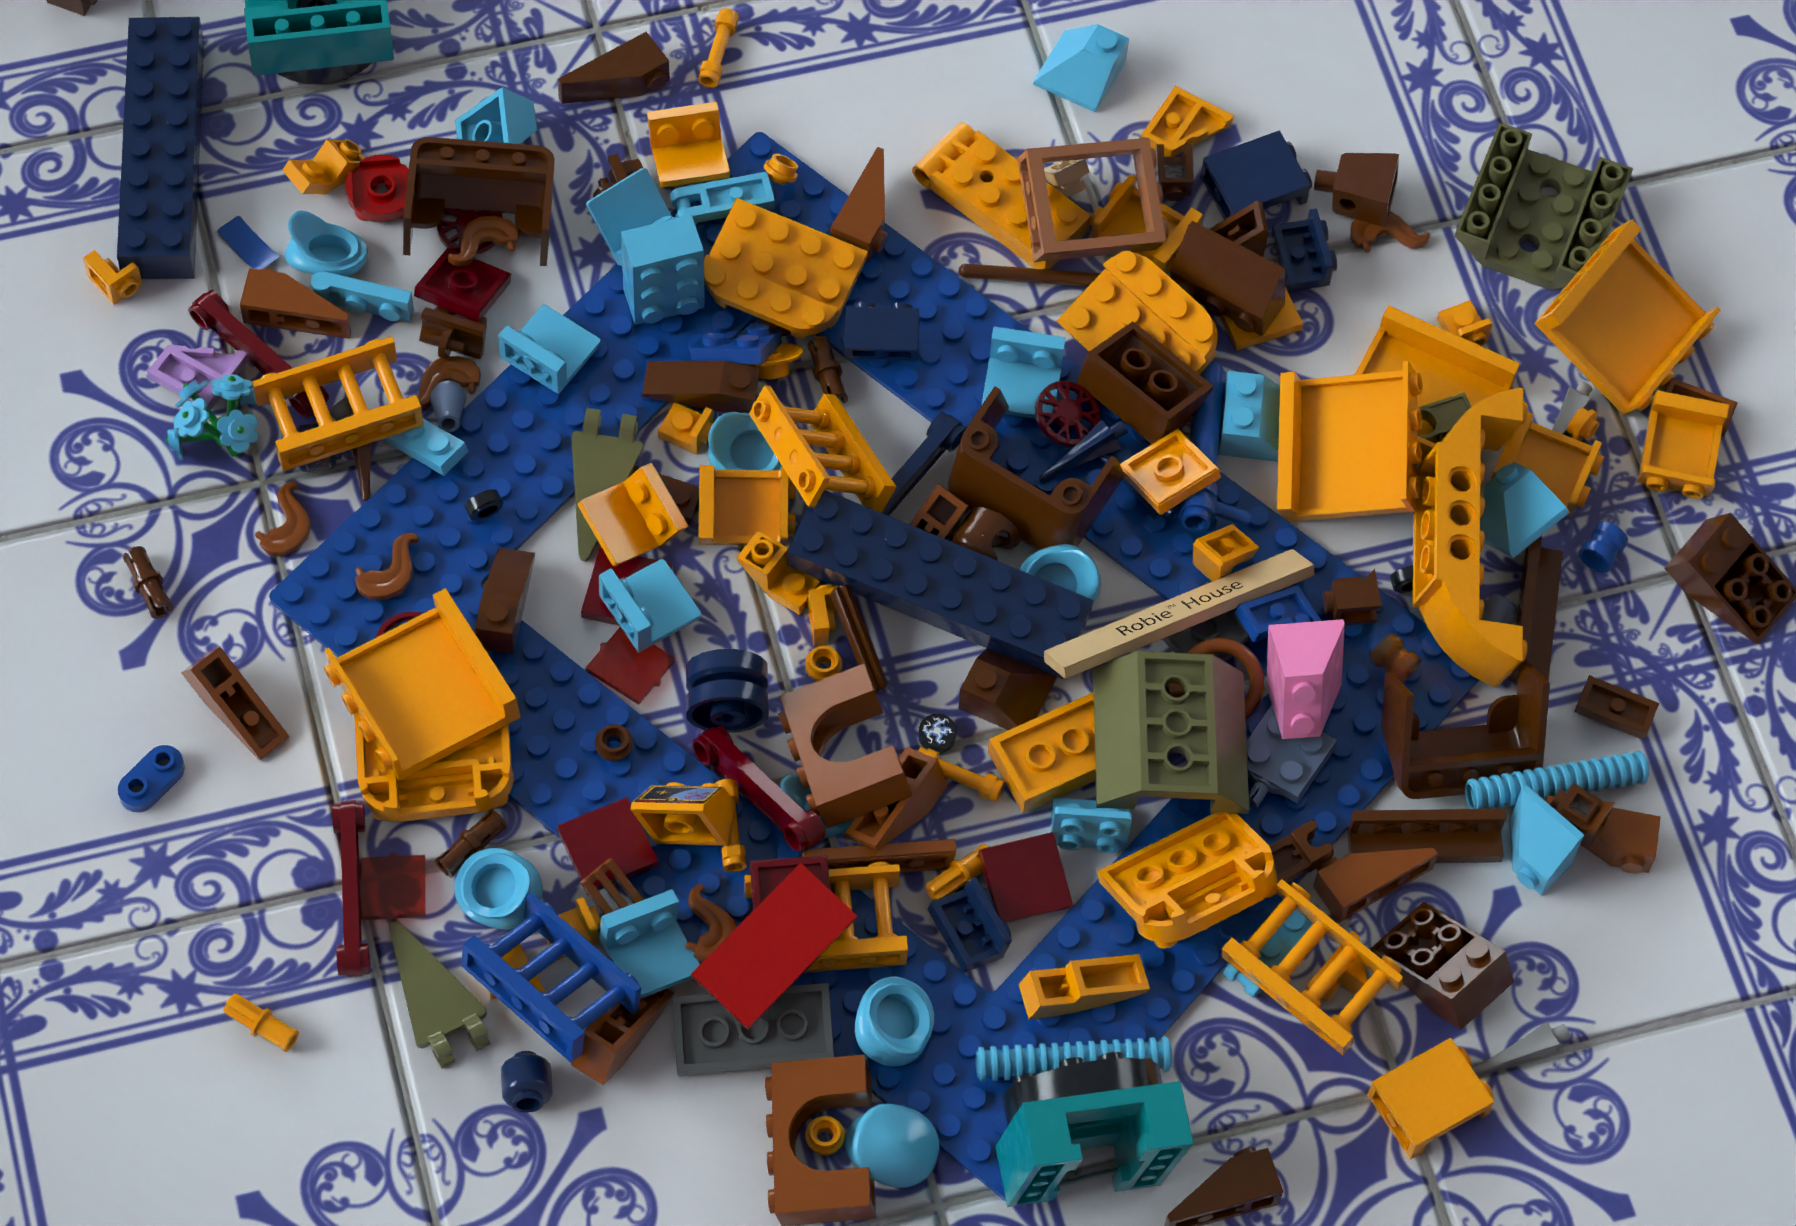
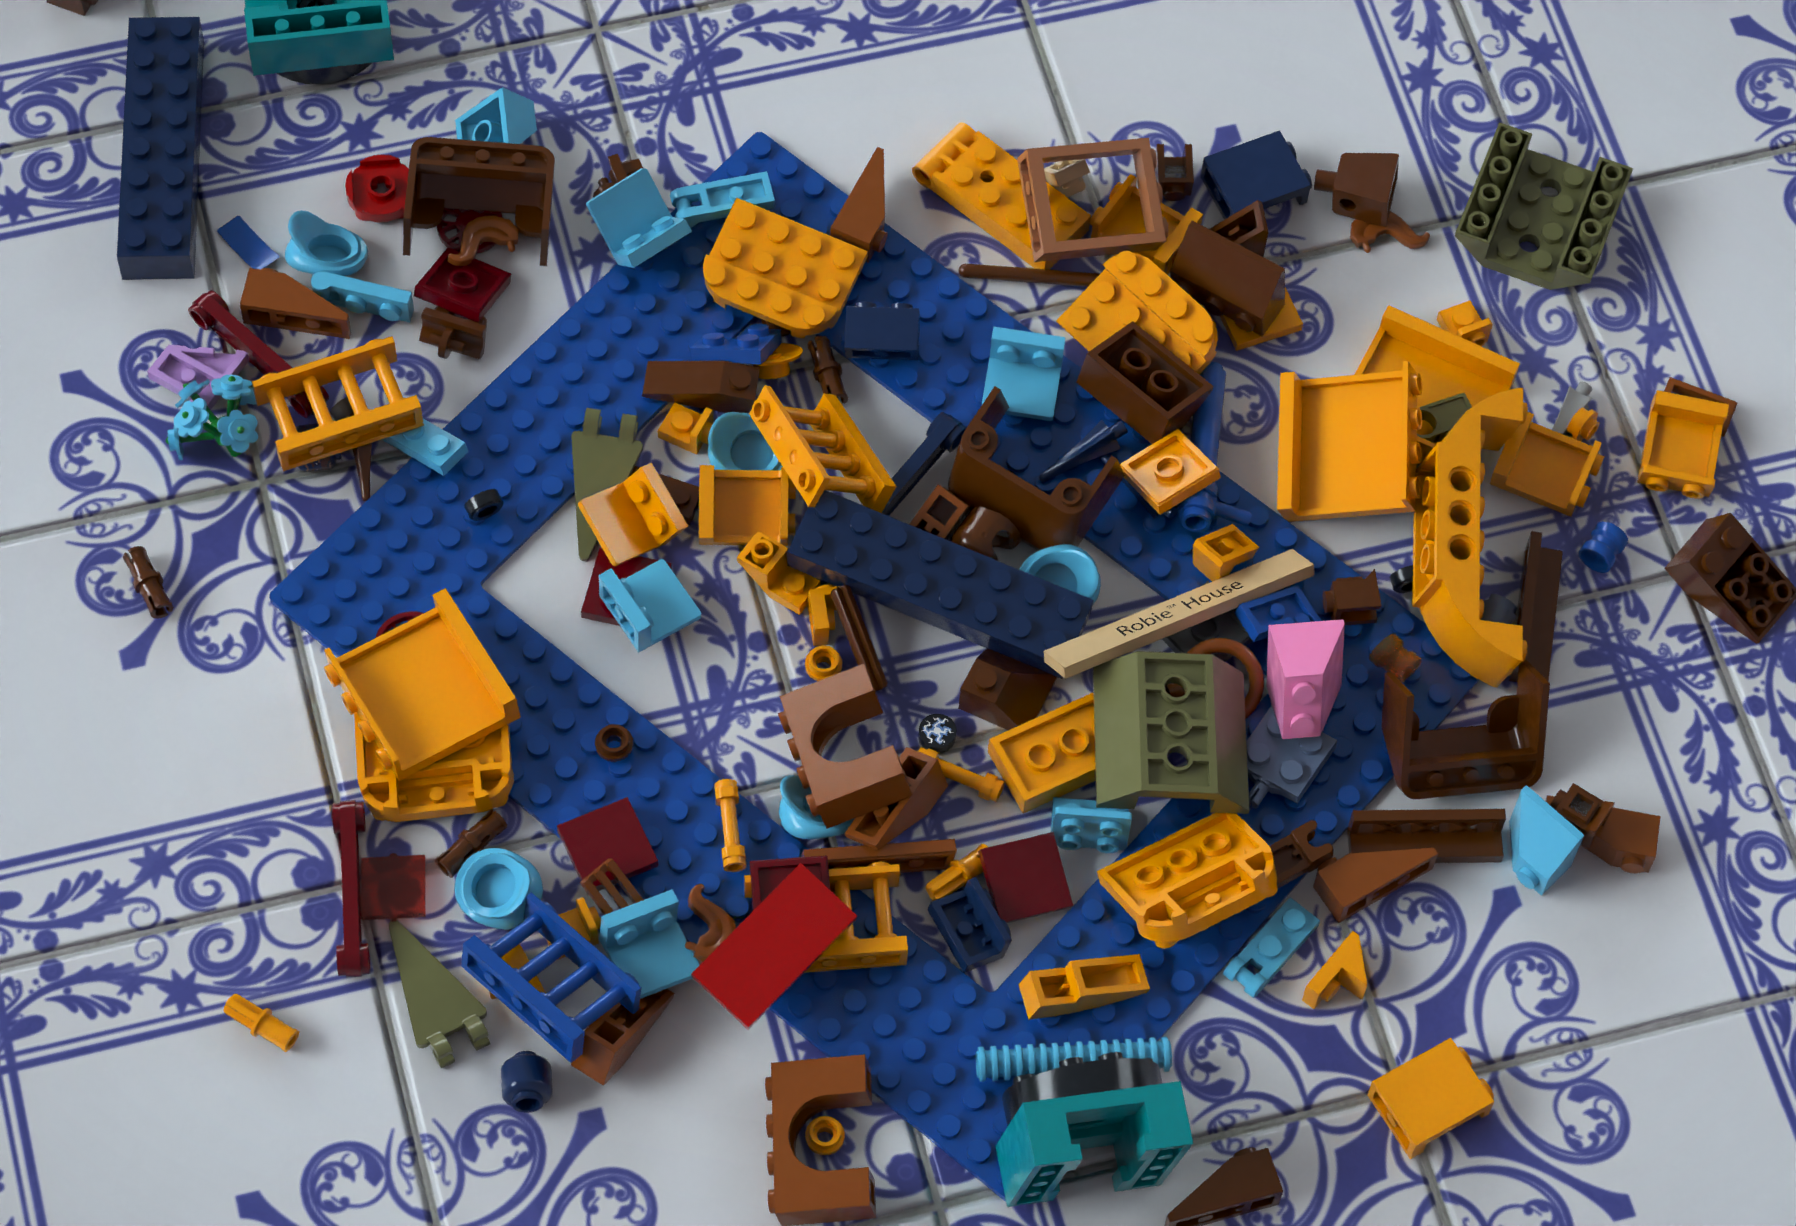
light orange bracket [83,250,142,305] -> none
blue plate [118,745,185,812] -> none
dark orange slope [181,646,290,760] -> none
dark orange piece [255,481,311,557] -> none
light orange slope [282,139,365,195] -> none
dark orange piece [355,533,419,601] -> none
dark orange piece [407,356,481,409] -> none
sand blue cone [430,380,467,433] -> none
reddish brown slope [475,547,535,654] -> none
medium azure bracket [498,305,601,394] -> none
reddish brown slope [557,31,670,104] -> none
clear red piece [585,627,675,705] -> none
medium azure brick [621,214,704,325] -> none
light orange slope [630,782,736,846] -> none
light orange bracket [647,102,730,188] -> none
dark grey plate [672,983,835,1077] -> none
dark blue wheel [686,649,769,733] -> none
dark red piece [692,726,826,852] -> none
light orange bar [698,8,739,88] -> none
light orange plate [763,154,798,185] -> none
medium azure piece [845,1104,940,1188] -> none
medium azure piece [854,976,934,1067] -> none
medium azure slope [1033,24,1129,112] -> none
dark red wheel [1035,381,1100,447] -> none
light orange wing [1141,86,1234,157] -> none
medium azure slope [1218,371,1280,462] -> none
light orange fence [1222,879,1403,1056] -> none
dark blue bracket [1271,208,1337,292] -> none
reddish brown slope [1370,902,1514,1030] -> none
medium azure piece [1465,751,1649,809] -> none
light grey piece [1472,1021,1570,1075] -> none
medium azure slope [1480,462,1570,558] -> none
light orange panel [1534,219,1721,415] -> none
reddish brown plate [1574,675,1659,740] -> none

